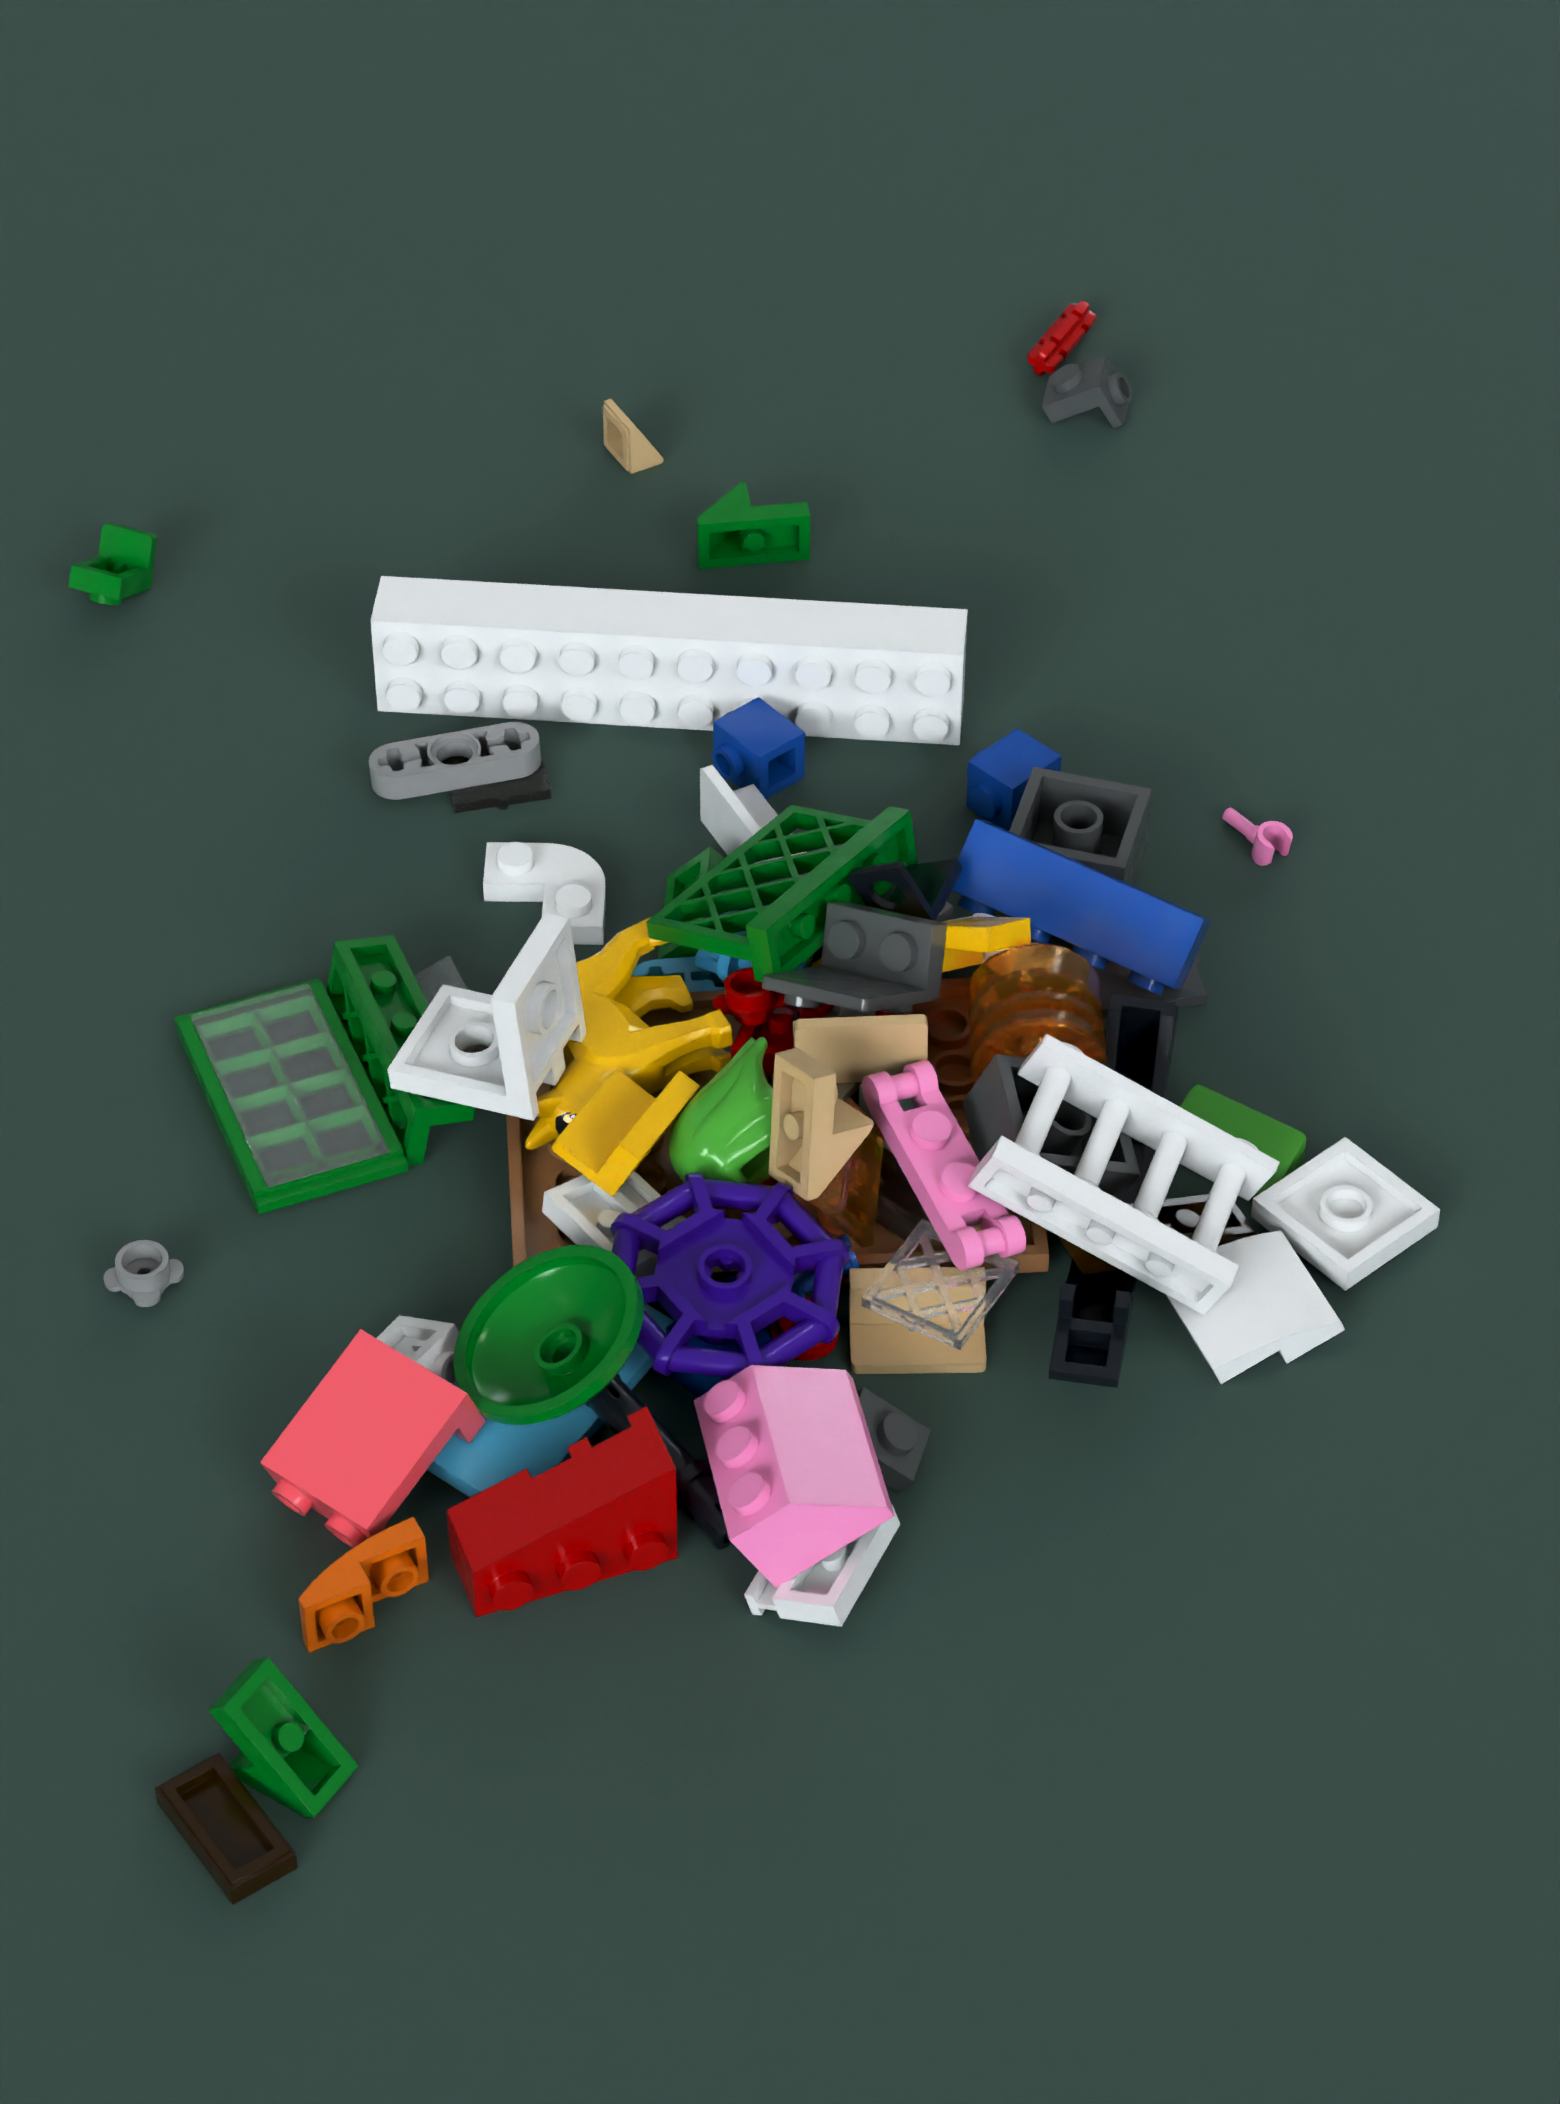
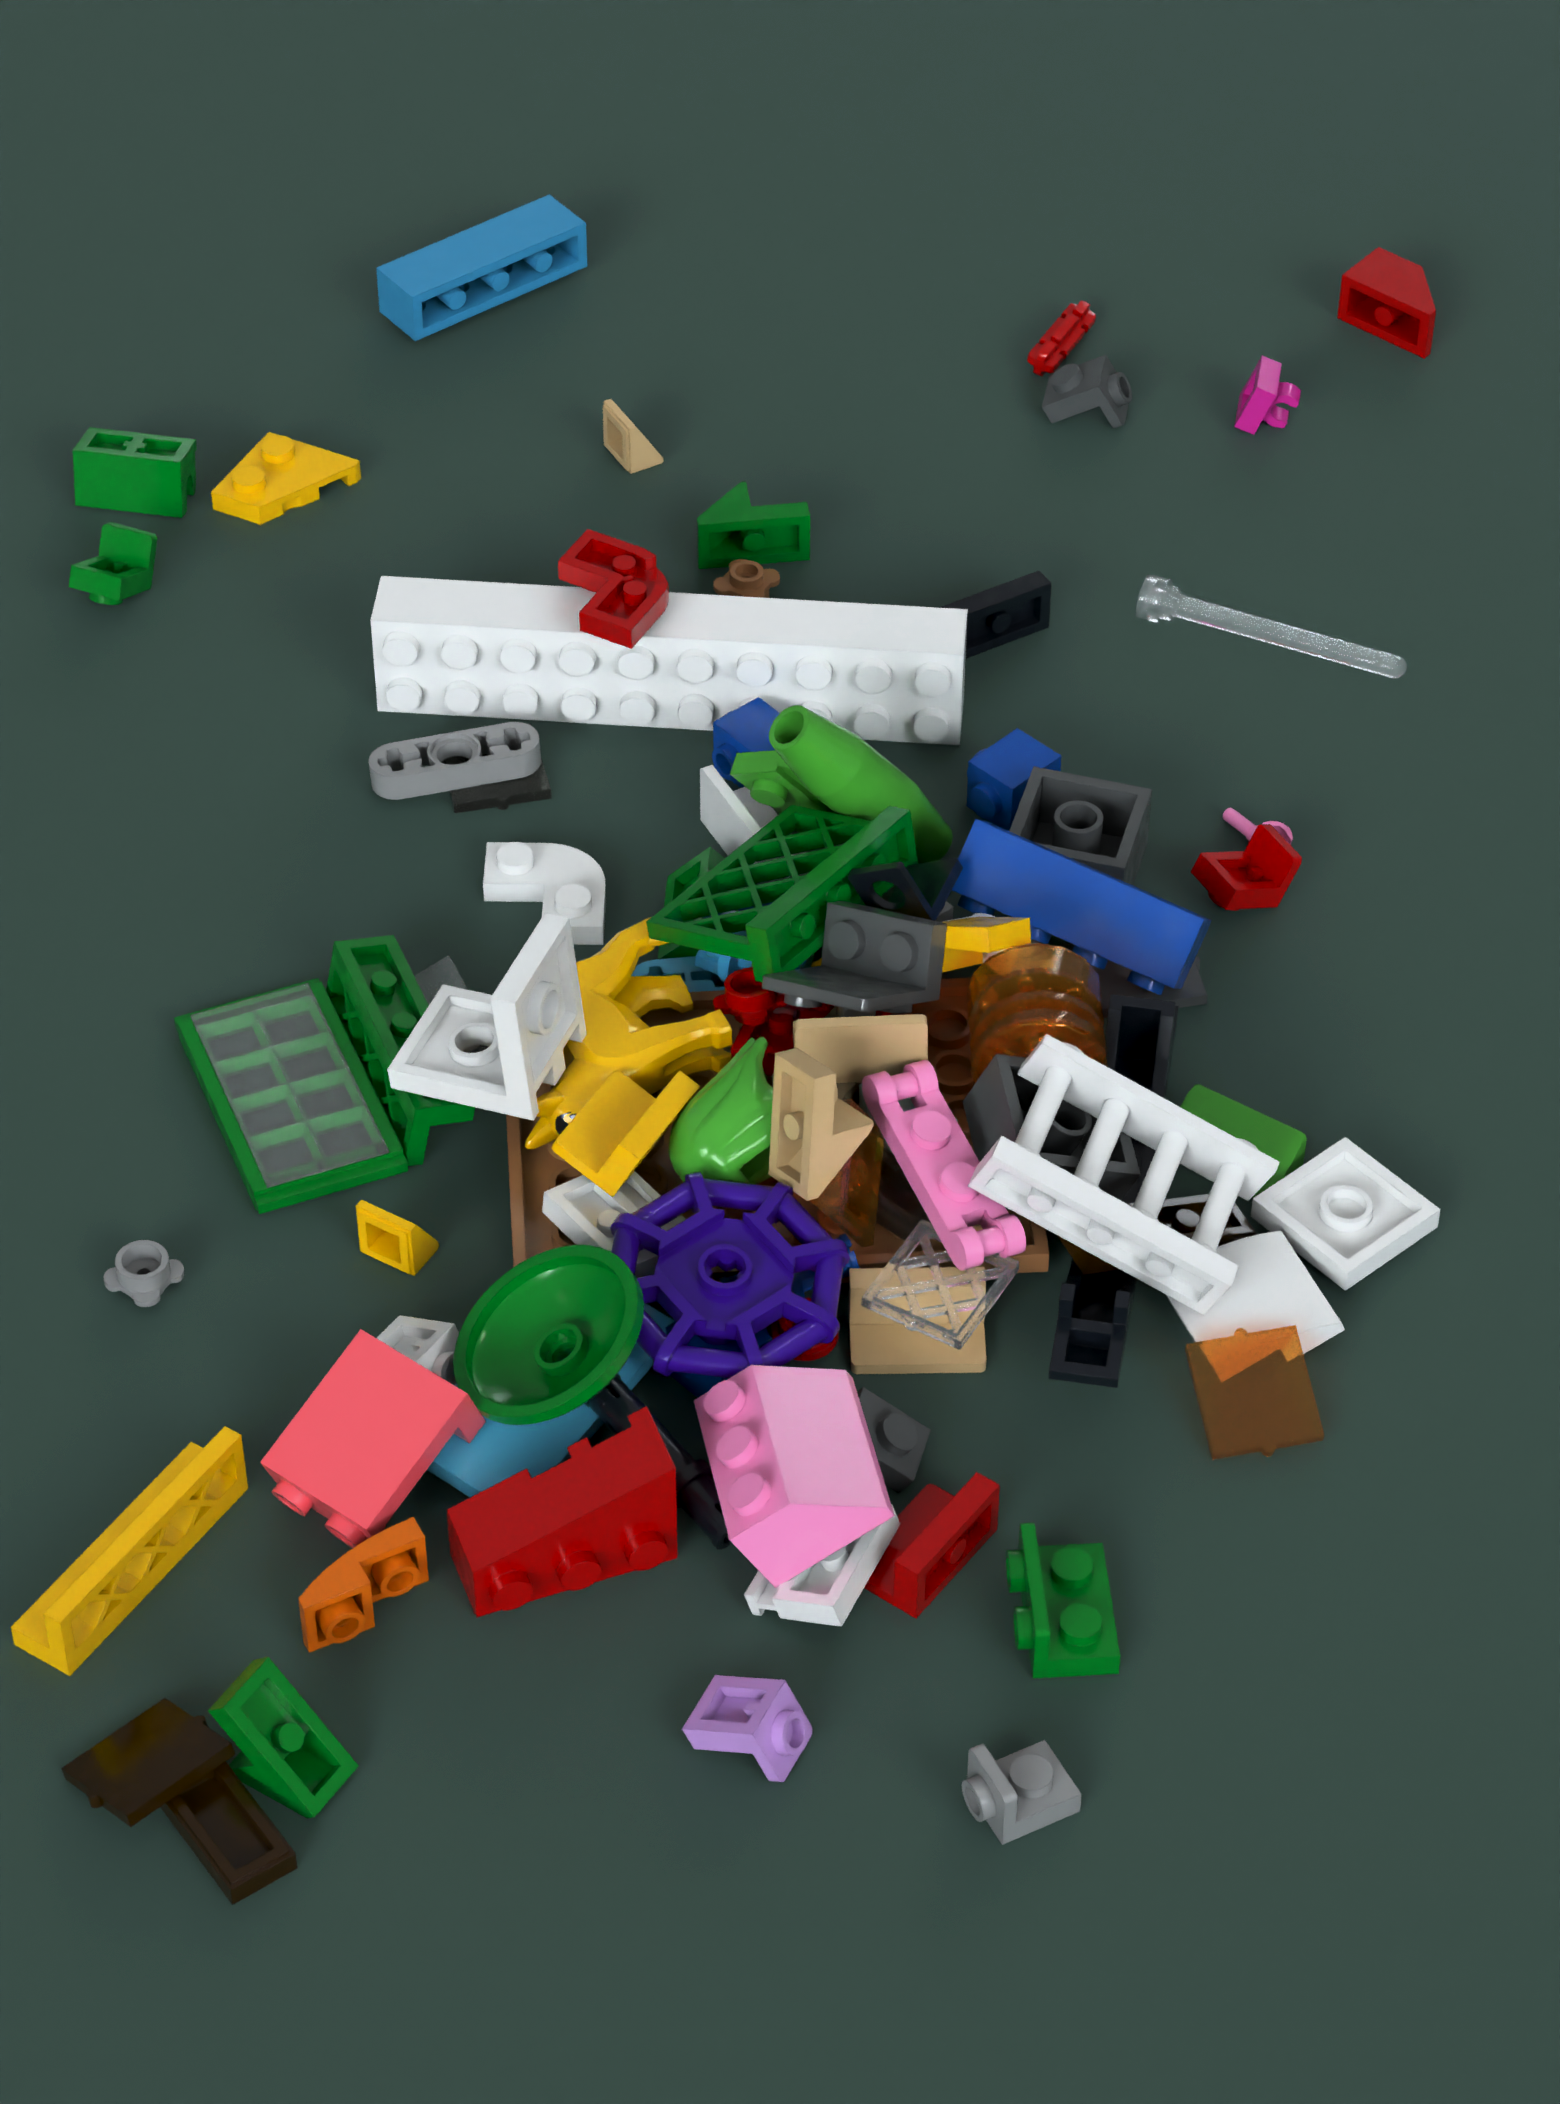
none -> yellow fence [11,1426,248,1676]
none -> dark brown piece [61,1698,235,1827]
none -> green hinge [73,427,197,518]
none -> yellow wing [211,432,361,525]
none -> yellow slope [356,1199,439,1276]
none -> dark azure brick [376,194,588,341]
none -> red plate [558,529,669,649]
none -> lavender bracket [682,1675,813,1782]
none -> medium nougat plate [713,559,780,598]
none -> bright green plate [730,705,953,864]
none -> red panel [864,1472,1000,1619]
none -> black panel [941,571,1051,659]
none -> light grey bracket [962,1740,1082,1845]
none -> green bracket [1006,1522,1120,1679]
none -> clear piece [1136,574,1407,679]
none -> clear orange piece [1185,1325,1324,1460]
none -> red bracket [1191,824,1302,911]
none -> dark pink tile [1234,355,1301,435]
none -> red slope [1337,247,1436,359]

